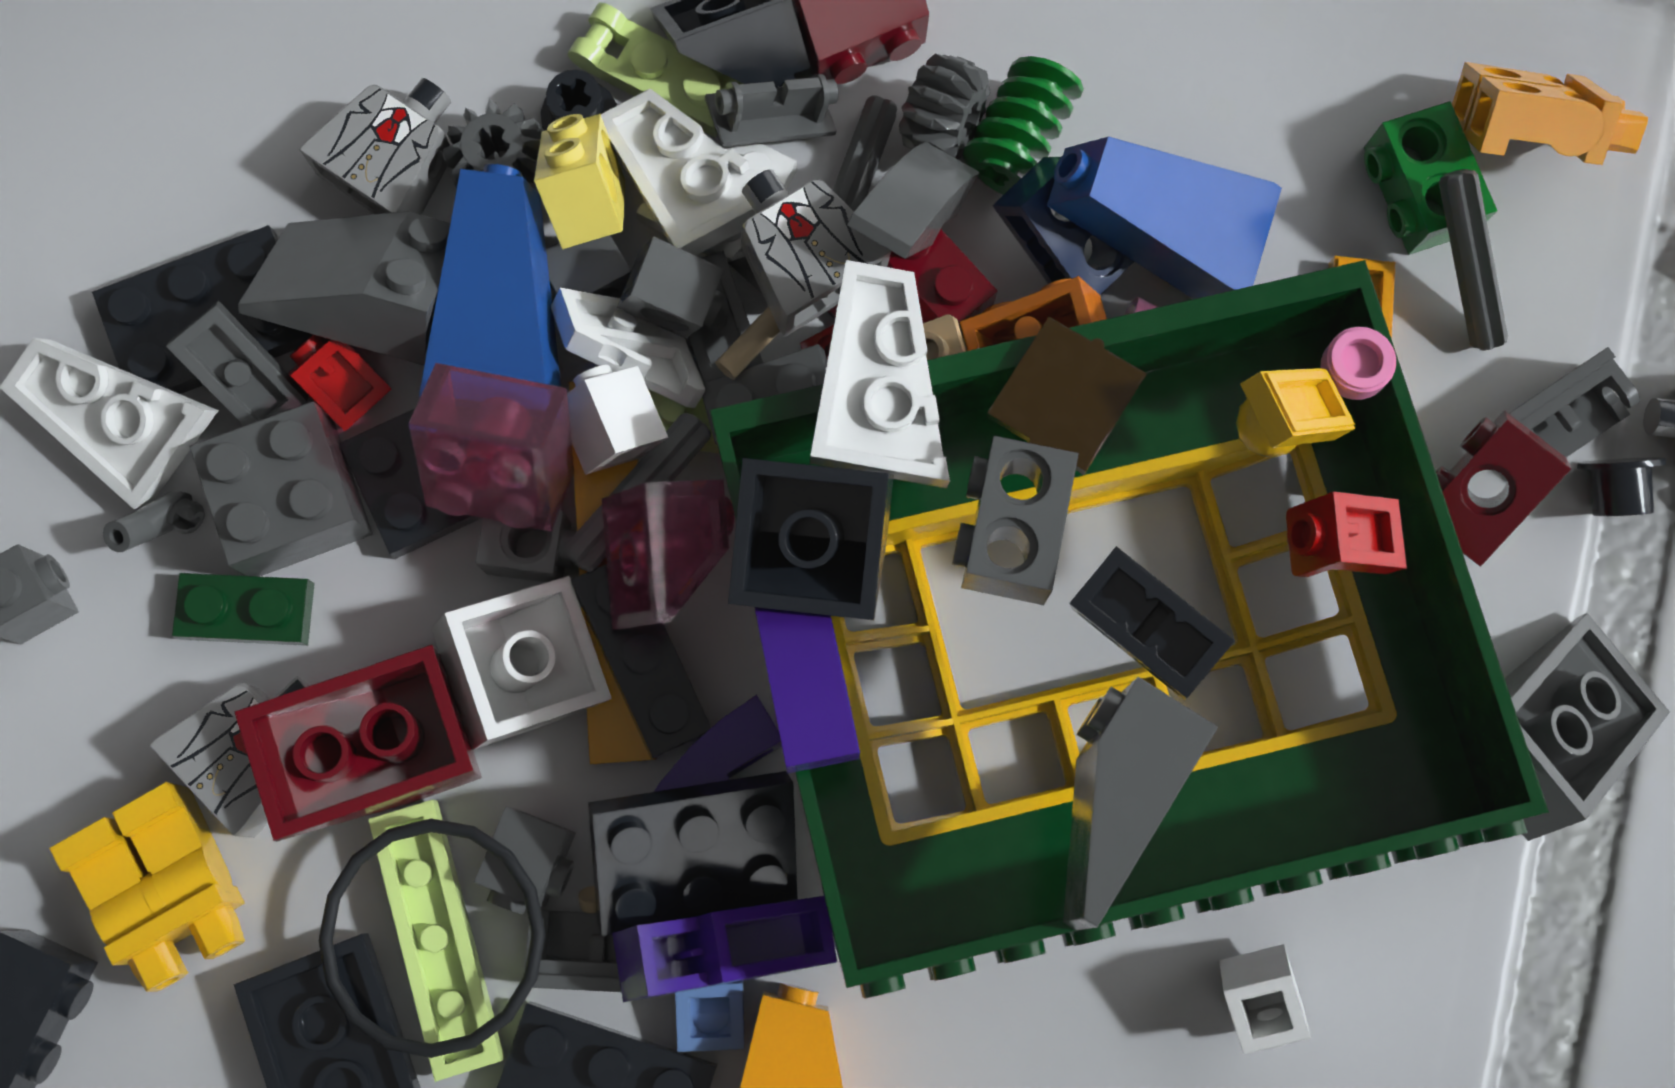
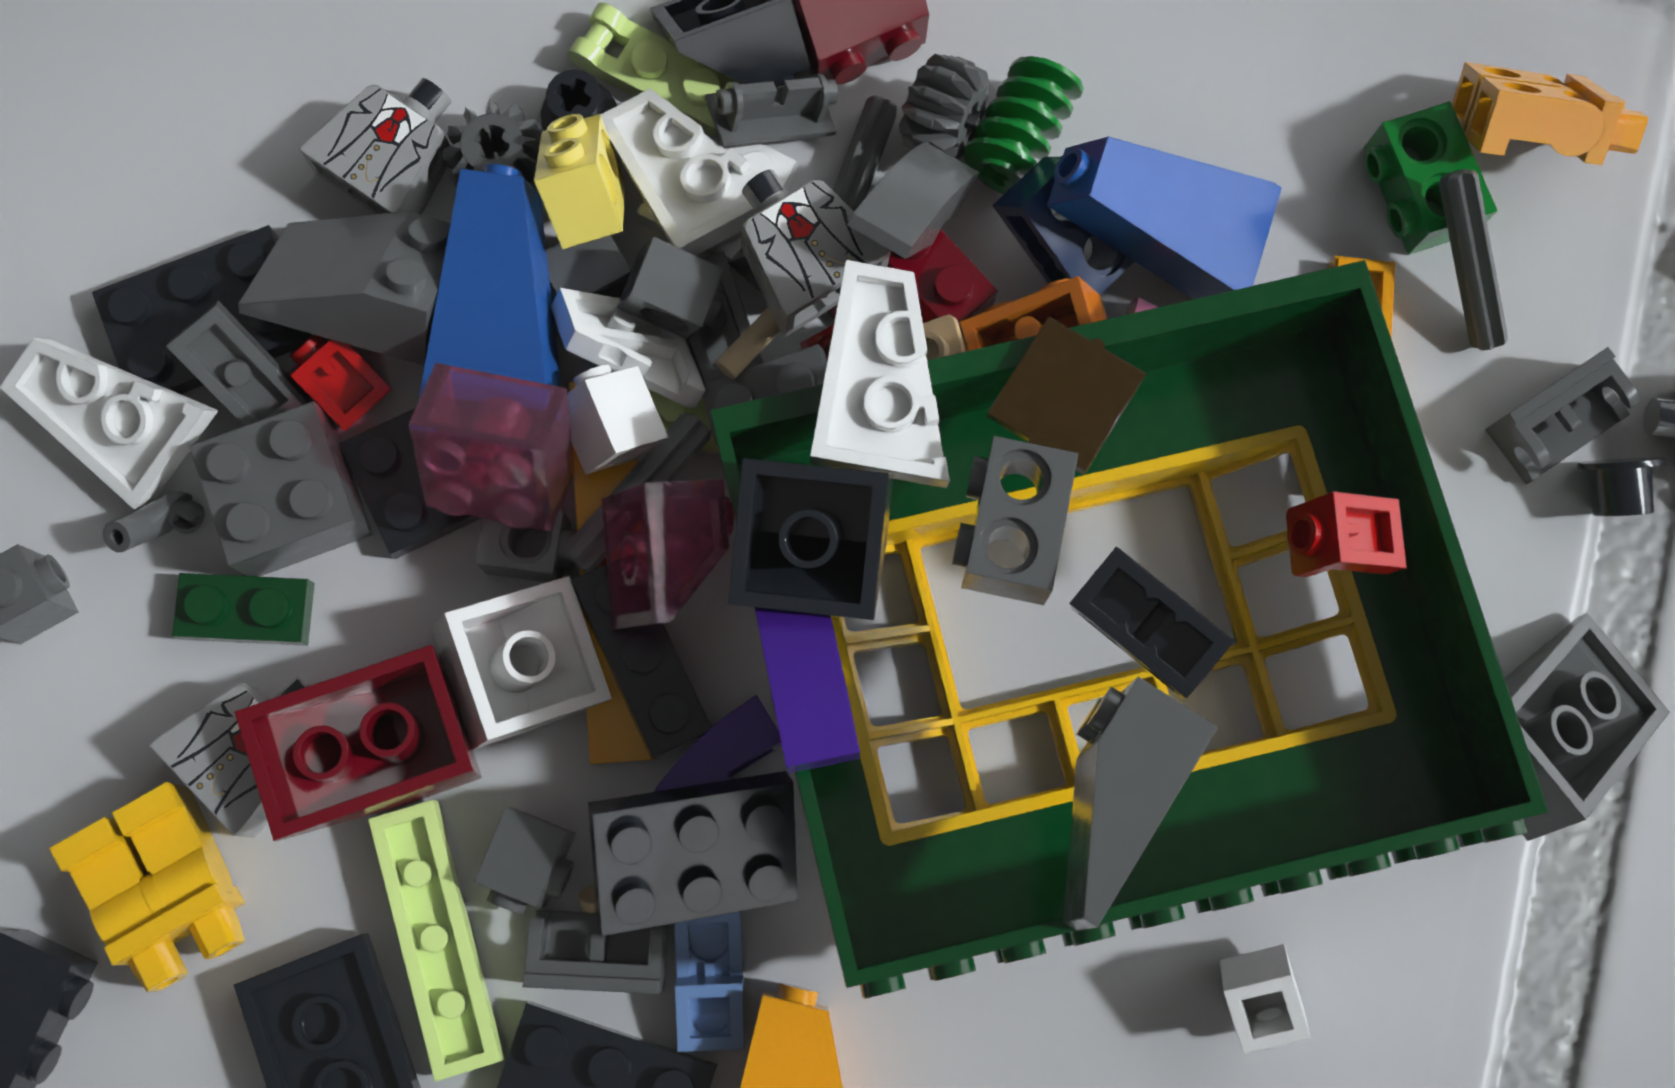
black piece [318,818,545,1058] -> none
dark purple slope [612,896,837,1003] -> none
yellow tile [1236,368,1355,458] -> none
bright pink tile [1321,327,1396,400] -> none
dark red brick [1436,410,1572,567] -> none

